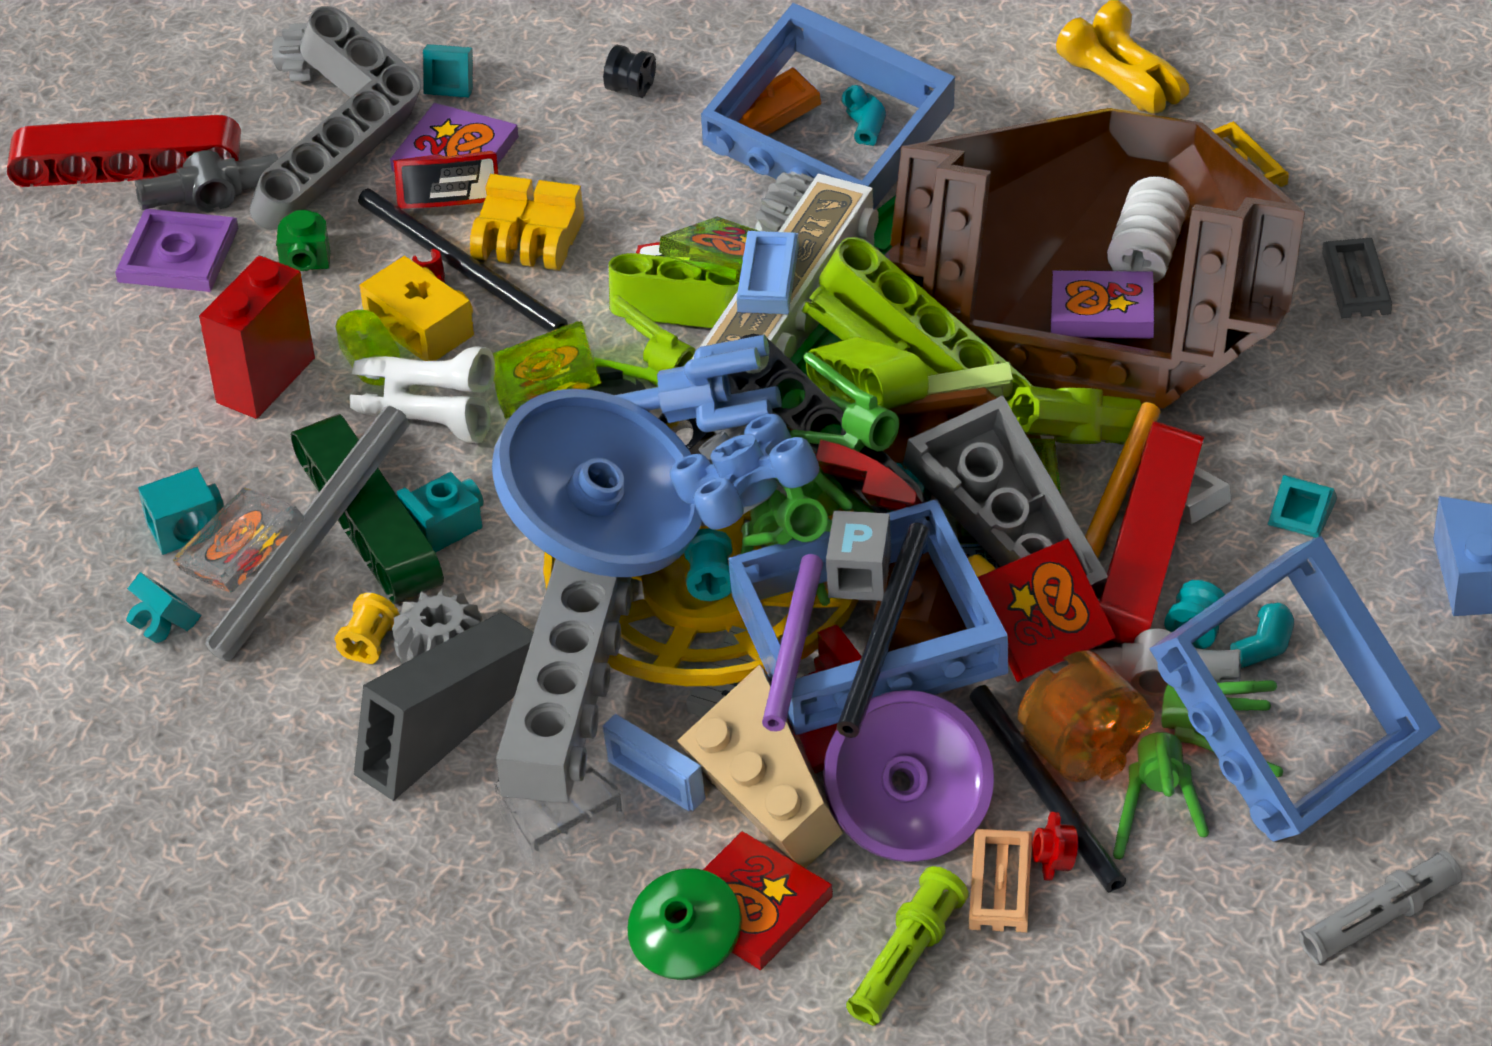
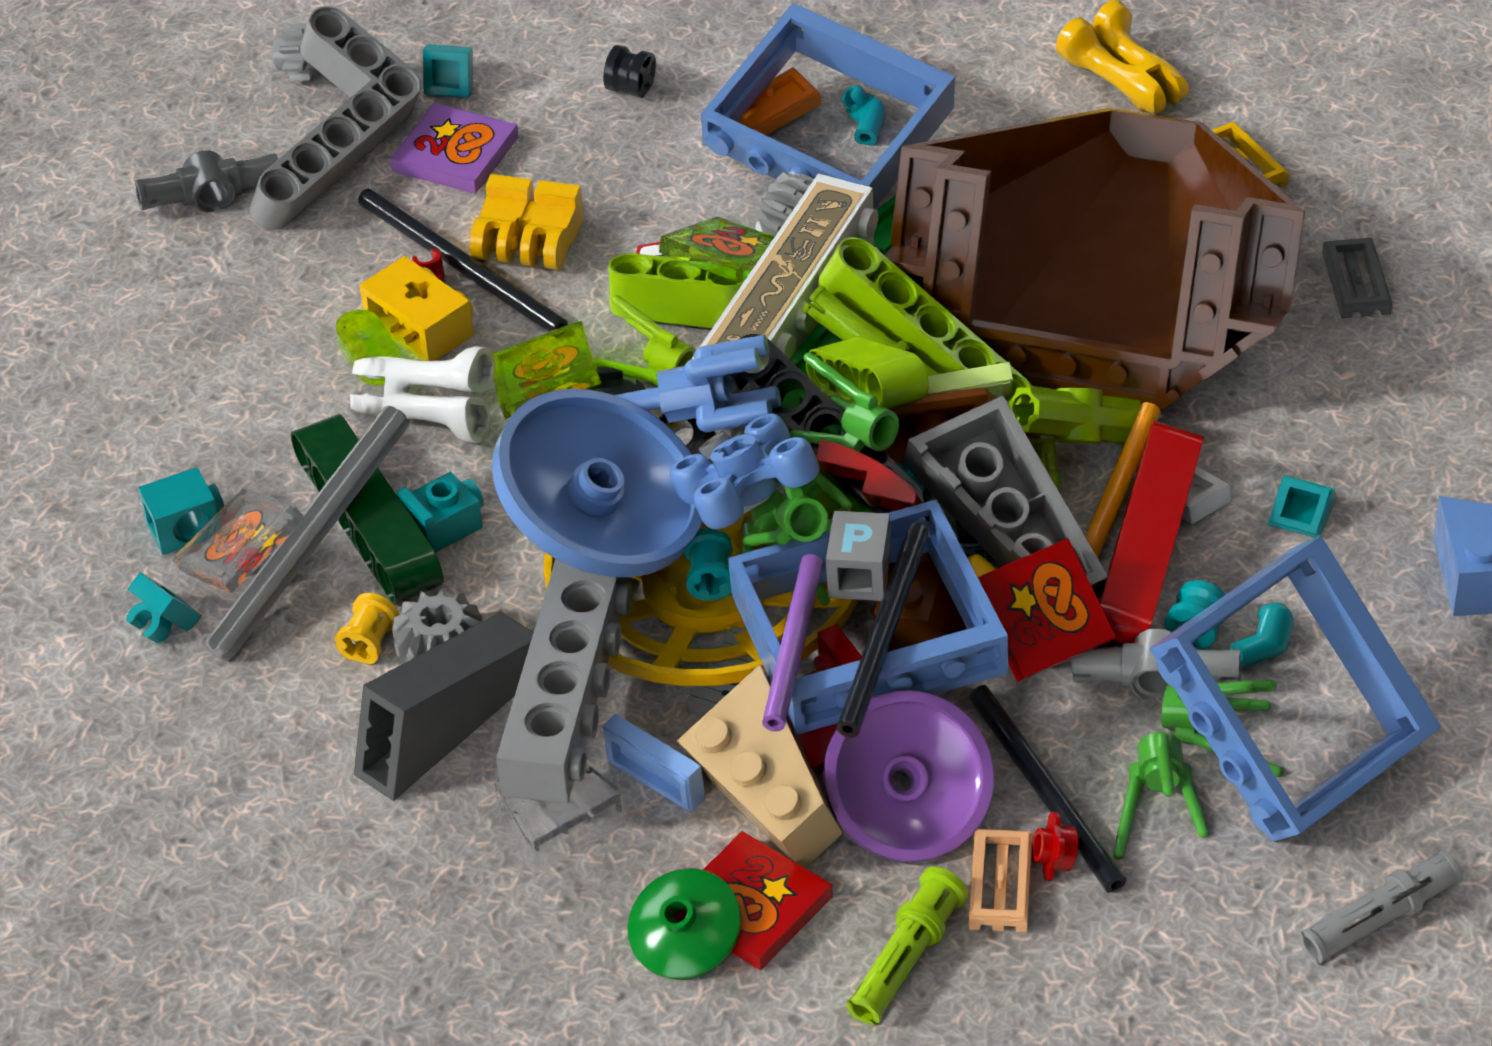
red beam [7,115,241,187] -> none
medium lavender tile [115,209,239,292] -> none
red brick [199,255,315,419] -> none
green plate [276,210,331,271] -> none
slope [393,151,498,209] -> none
light blue tile [737,231,799,314] -> none
clear orange brick [1017,651,1155,782] -> none
medium lavender tile [1051,271,1154,339] -> none
white piece [1107,177,1190,283] -> none

